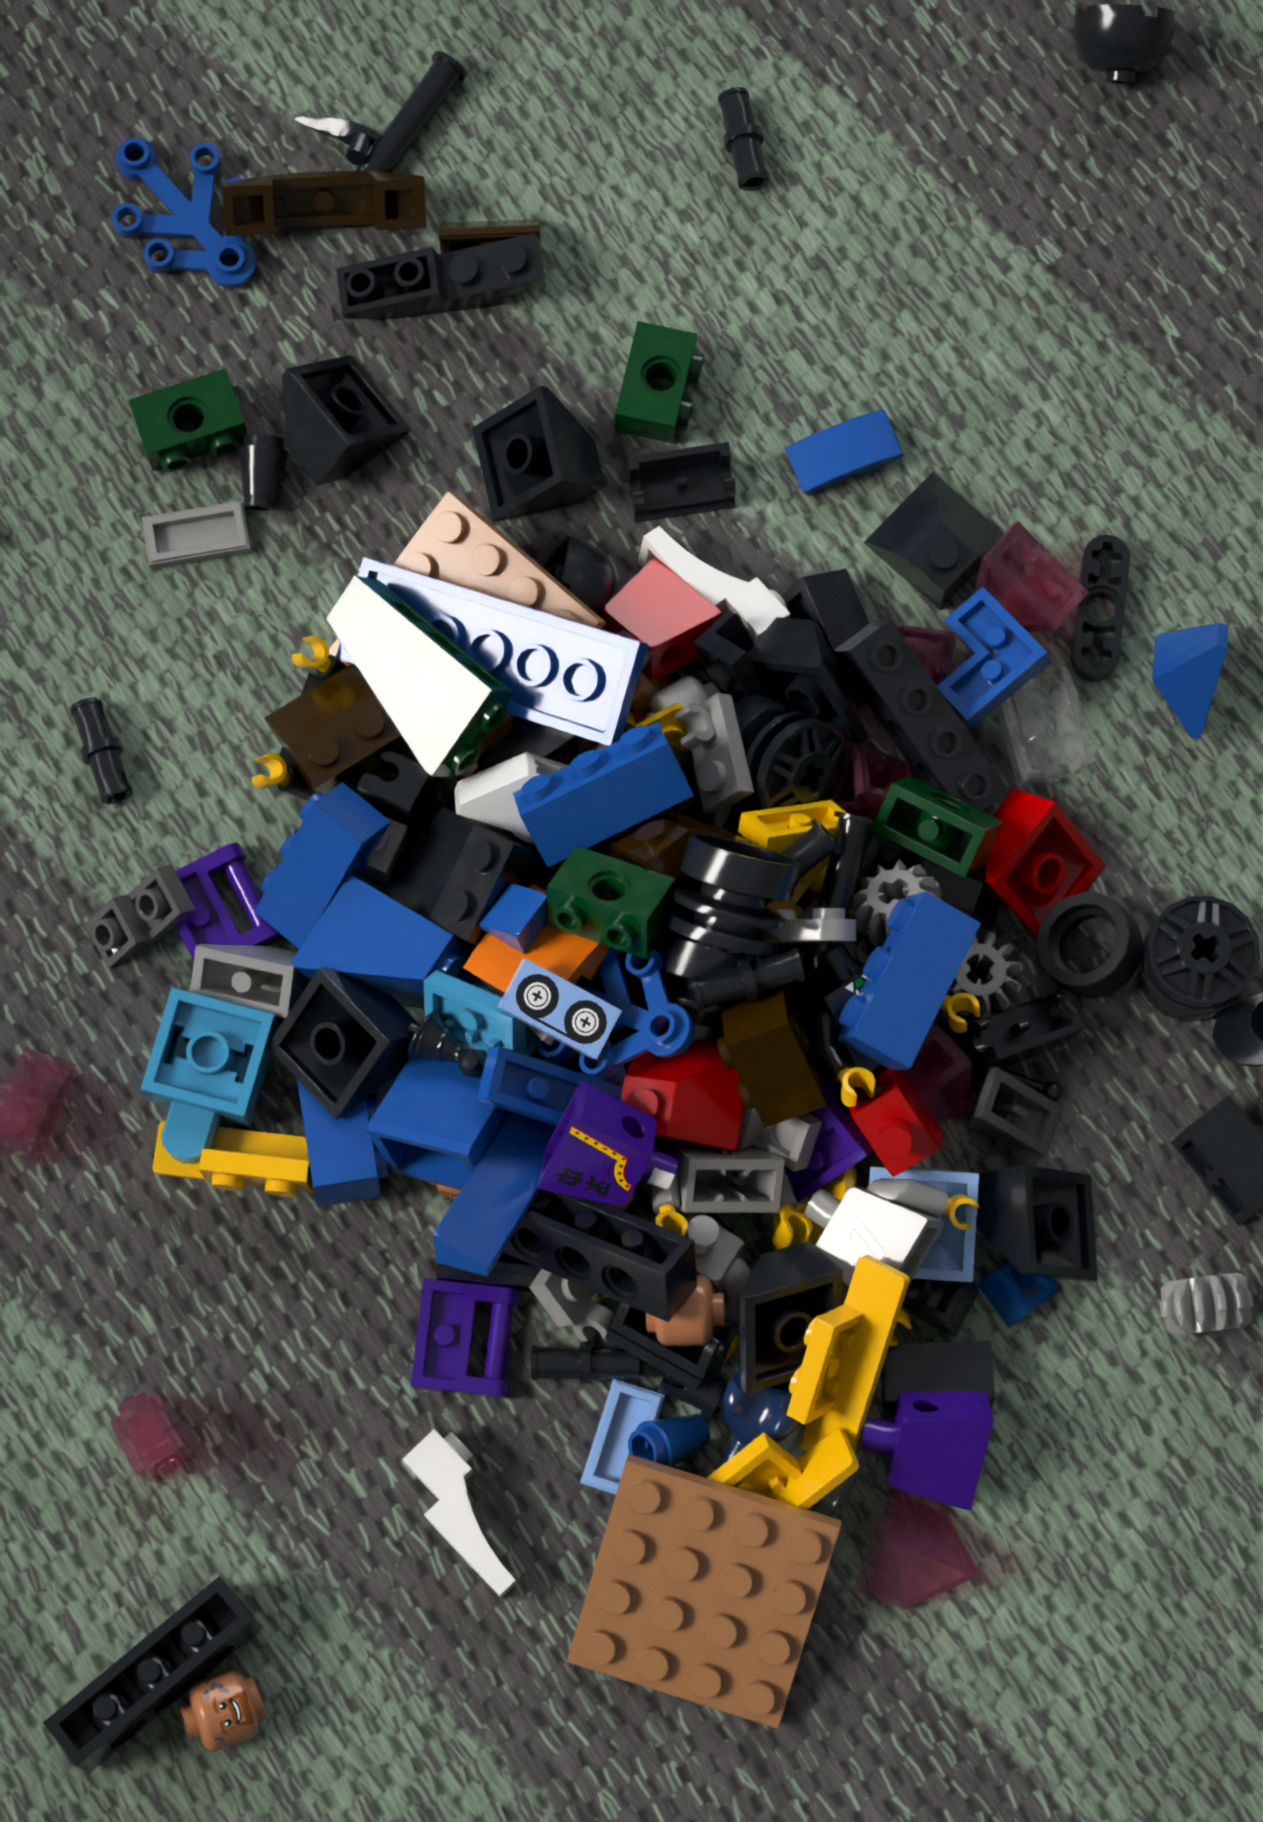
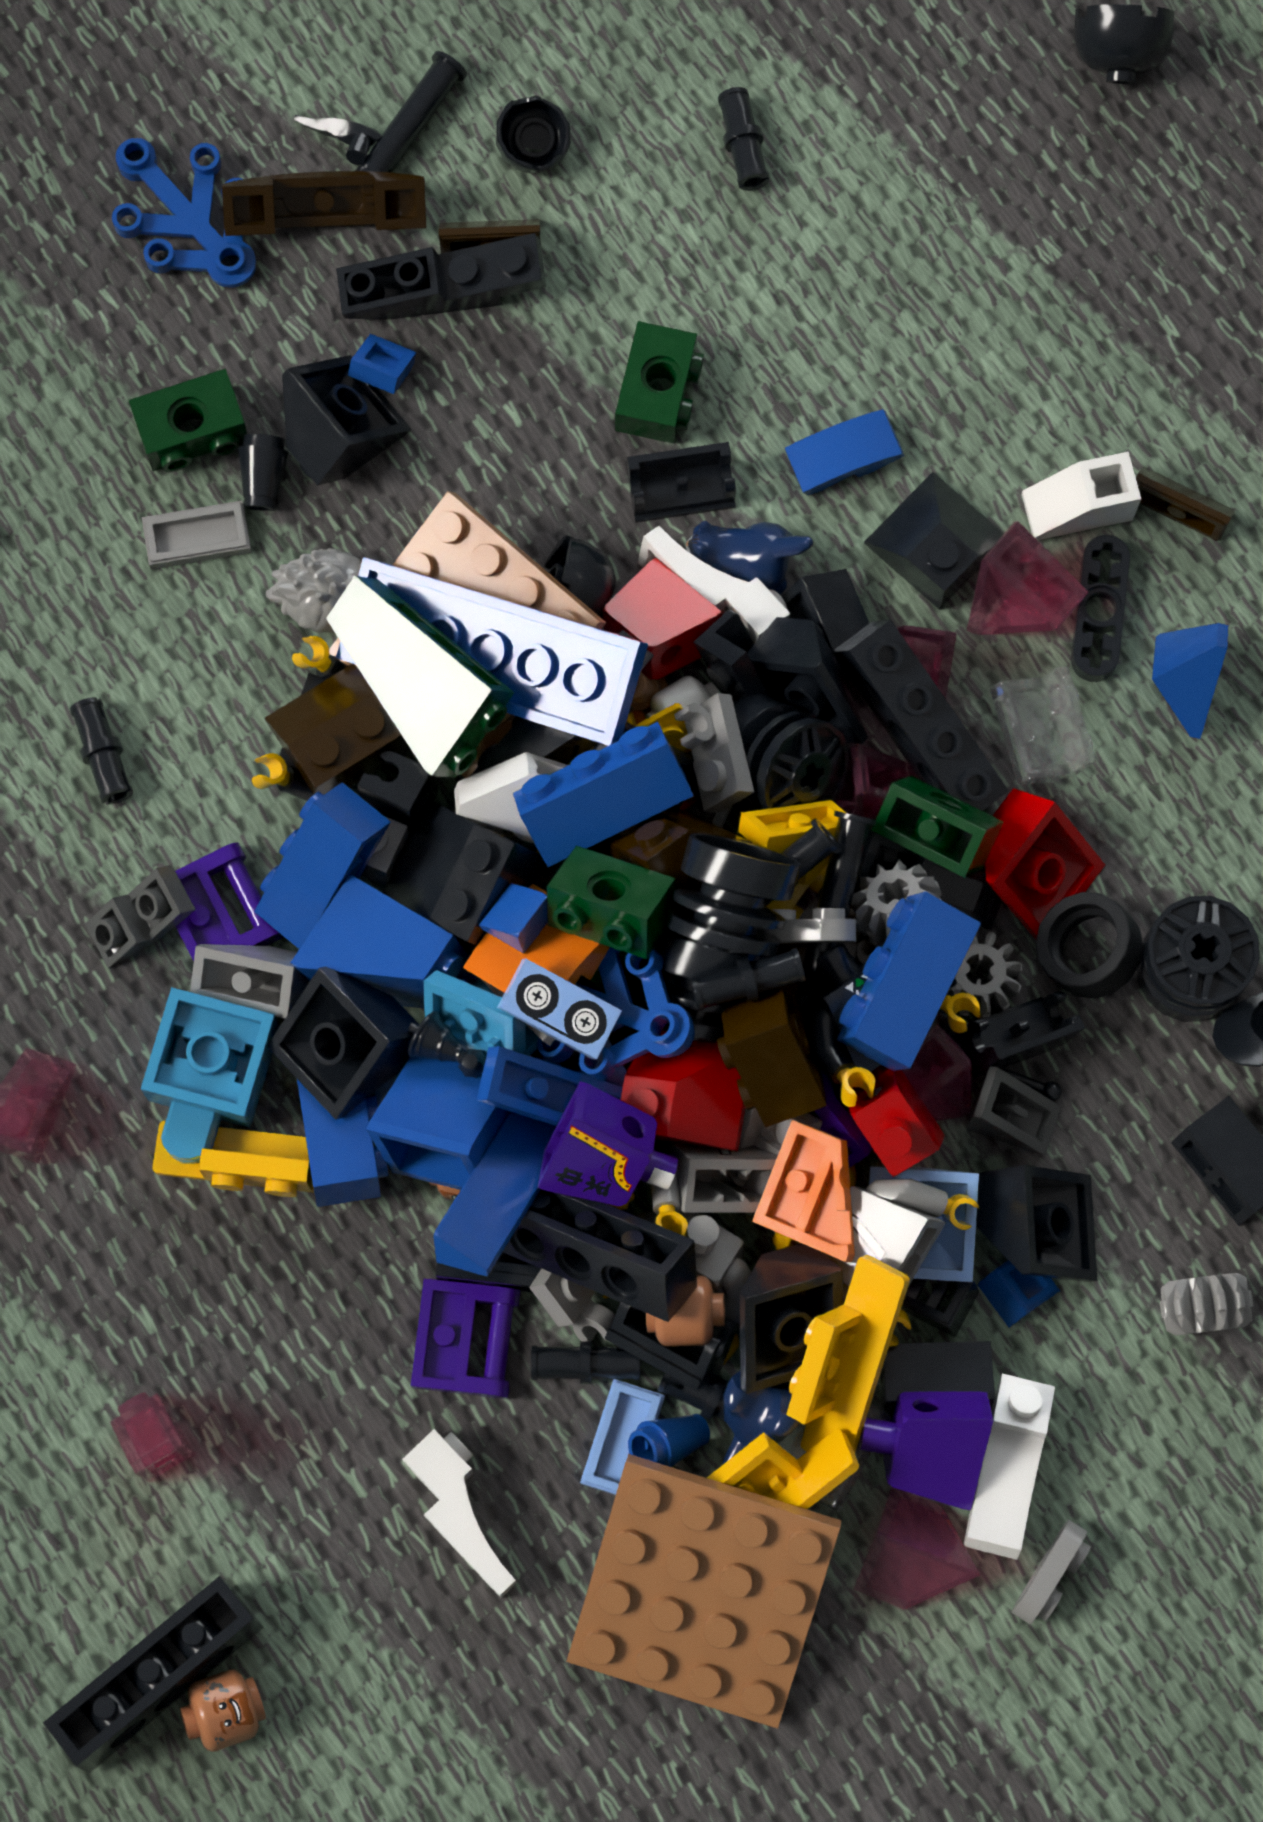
black slope [472,386,606,521] -> none
blue plate [937,587,1052,729] -> none
none -> light grey hair [265,548,362,633]
none -> blue tile [348,333,416,394]
none -> black hair [496,95,571,173]
none -> dark blue animal [685,520,813,595]
none -> orange wing [752,1120,855,1263]
none -> white slope [964,1373,1055,1560]
none -> light grey plate [1011,1519,1091,1625]
none -> white slope [1021,452,1141,541]
none -> dark brown slope [1136,467,1235,541]

